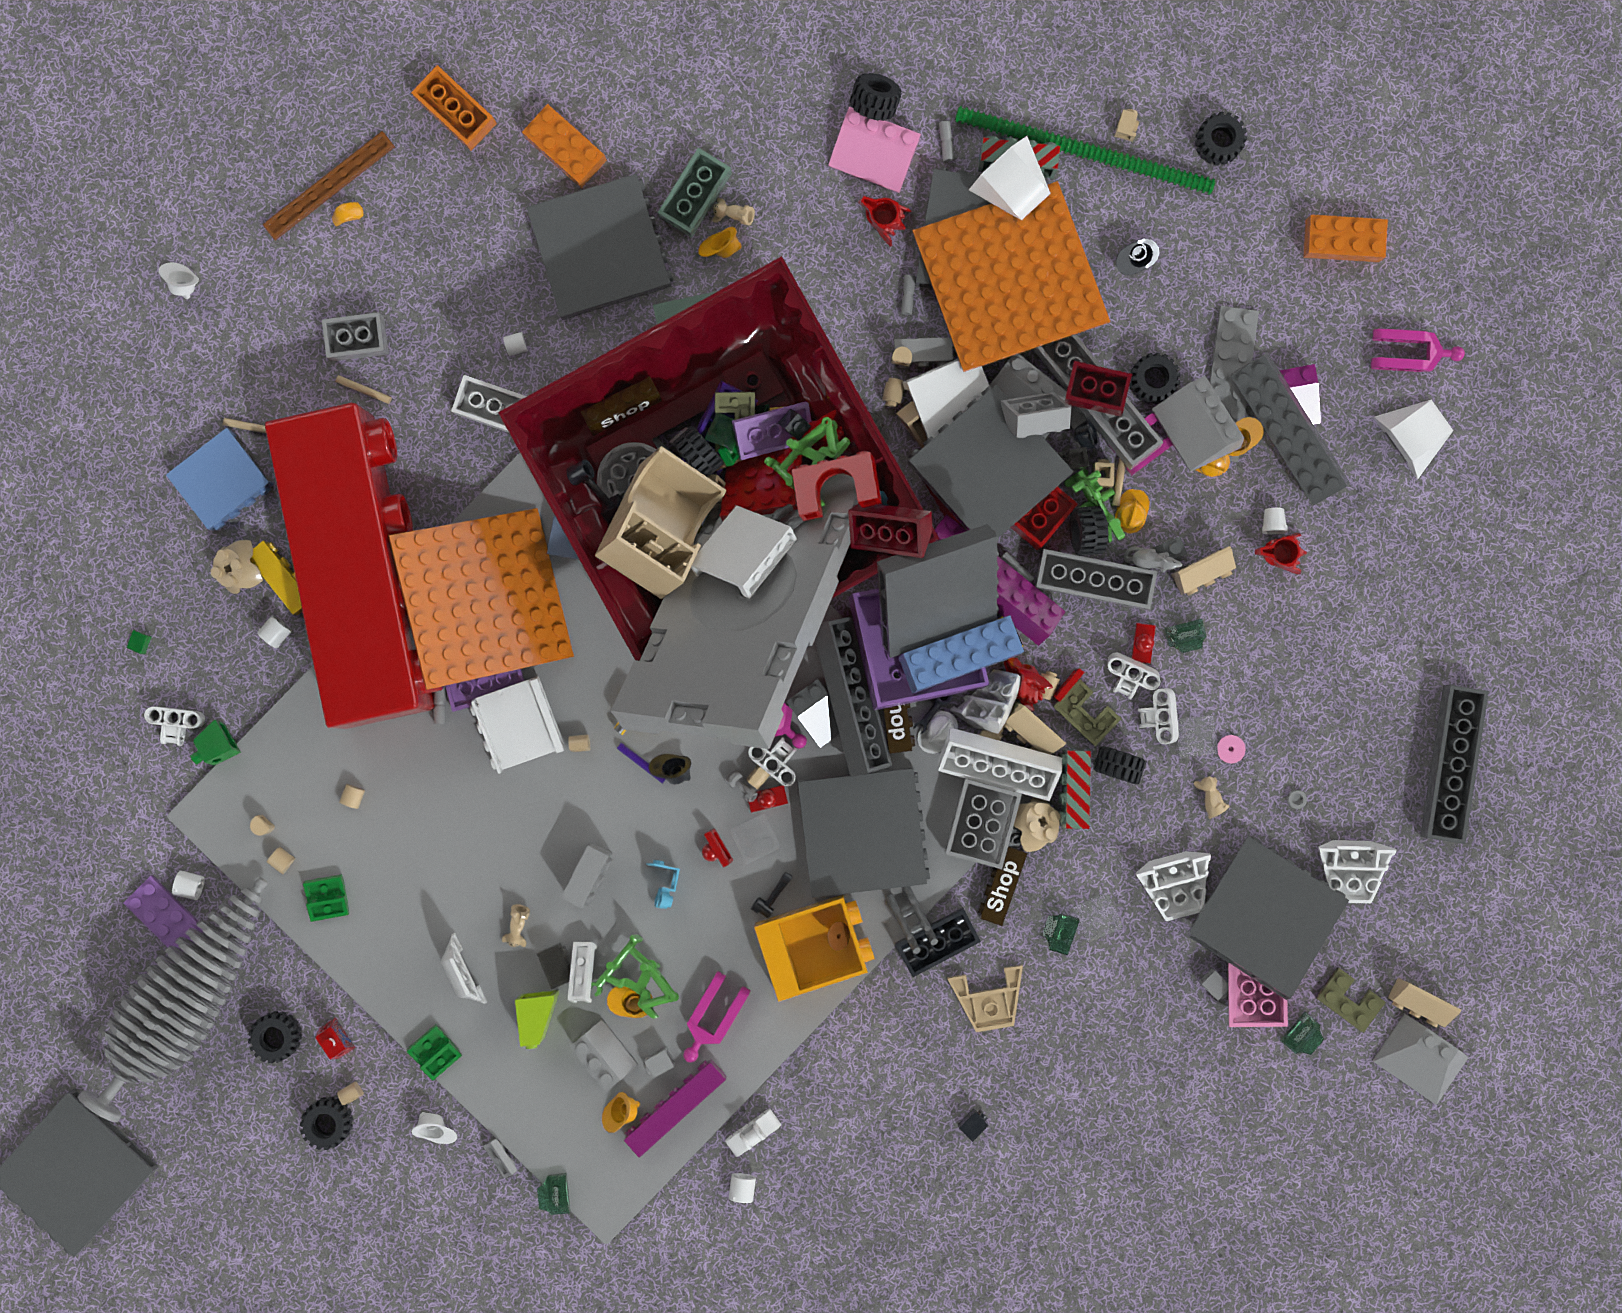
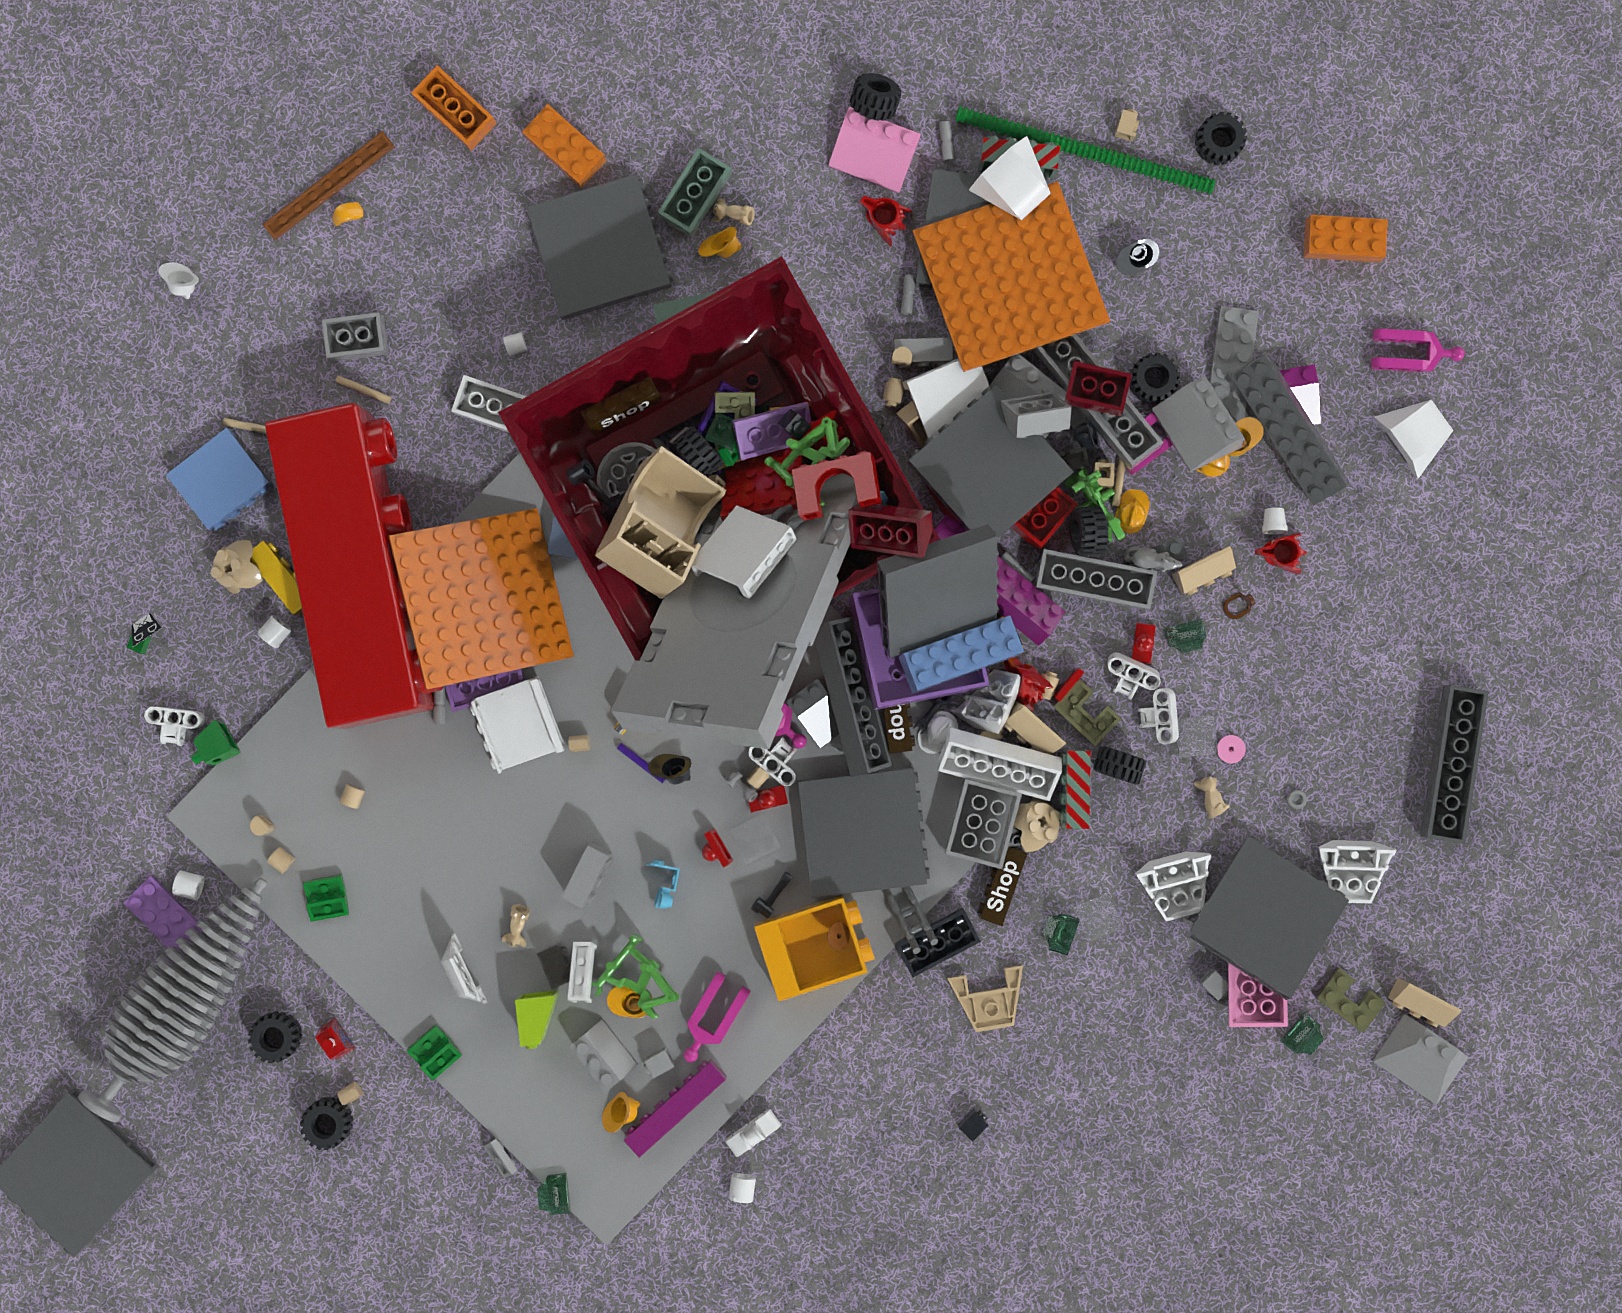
white piece [412,1112,457,1144] -> none
none -> black sticker [131,613,162,647]
none -> reddish brown piece [1223,592,1256,619]

